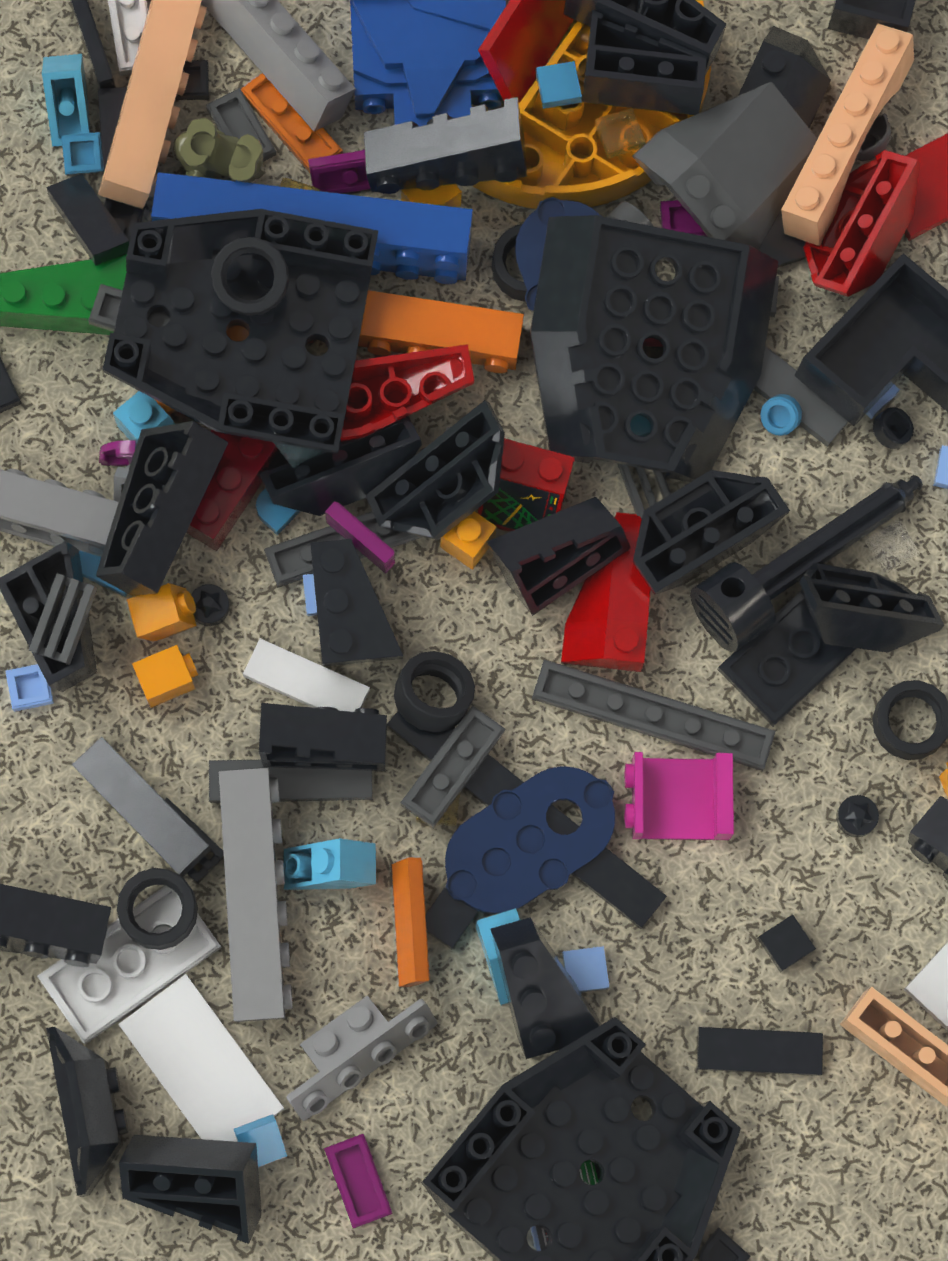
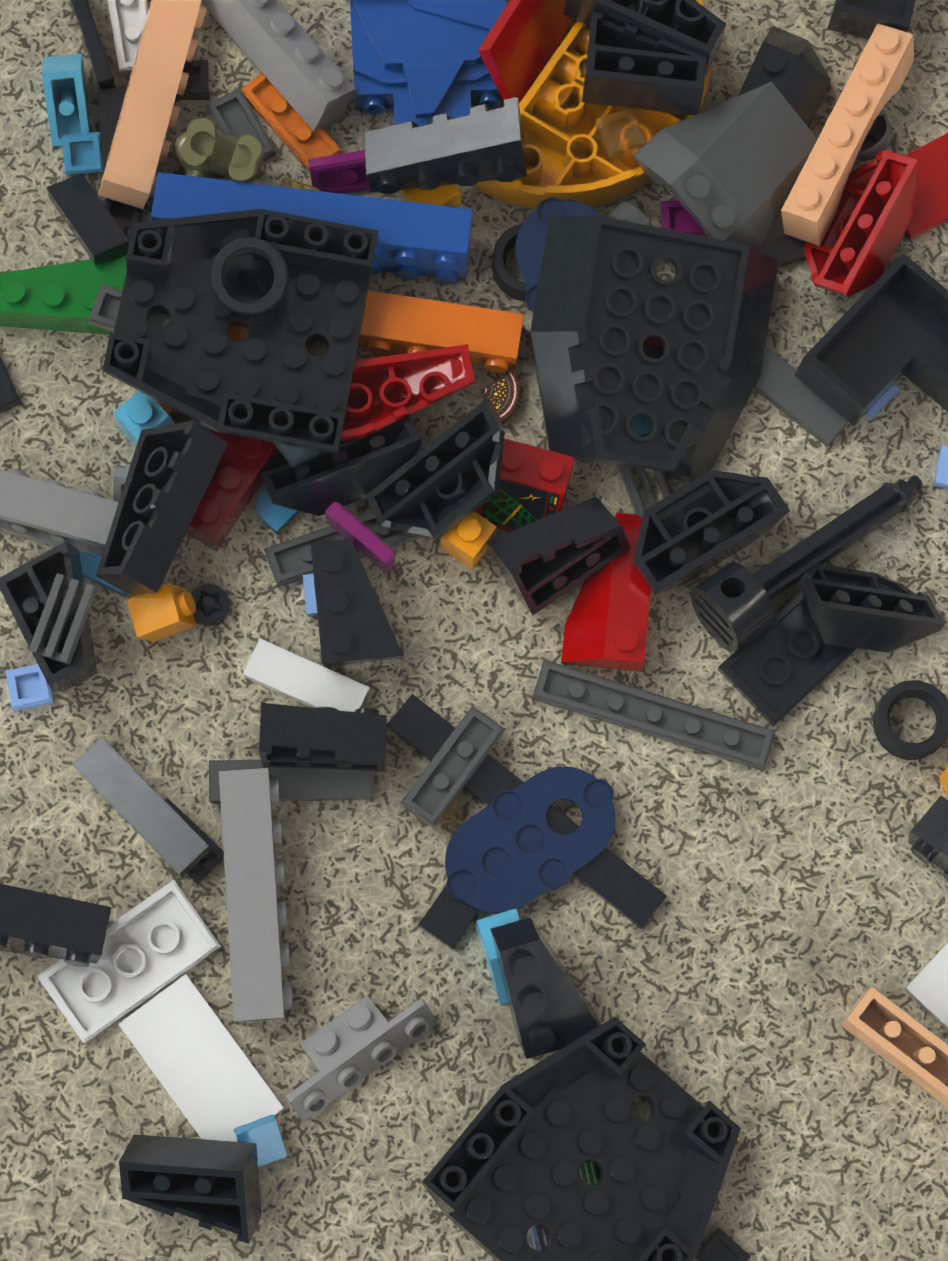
black wedge [46,1026,128,1197] -> none
magenta tile [99,440,137,466] -> none
black tyre [117,868,198,950] -> none
light orange brick [132,645,198,708] -> none
medium azure slope [284,838,376,890] -> none
magenta tile [324,1133,393,1229] -> none
orange tile [392,857,430,987] -> none
black tyre [394,651,475,732] -> none
dark azure tile [536,61,582,109] -> none
light blue tile [562,946,609,992] -> none
dark pink panel [624,752,734,840] -> none
black tile [696,1027,823,1076] -> none
black tile [757,914,816,973] -> none
dark azure tile [760,394,802,436] -> none
black tile [836,795,879,837] -> none
black tile [873,407,914,449] -> none
none -> reddish brown tile [480,370,520,426]

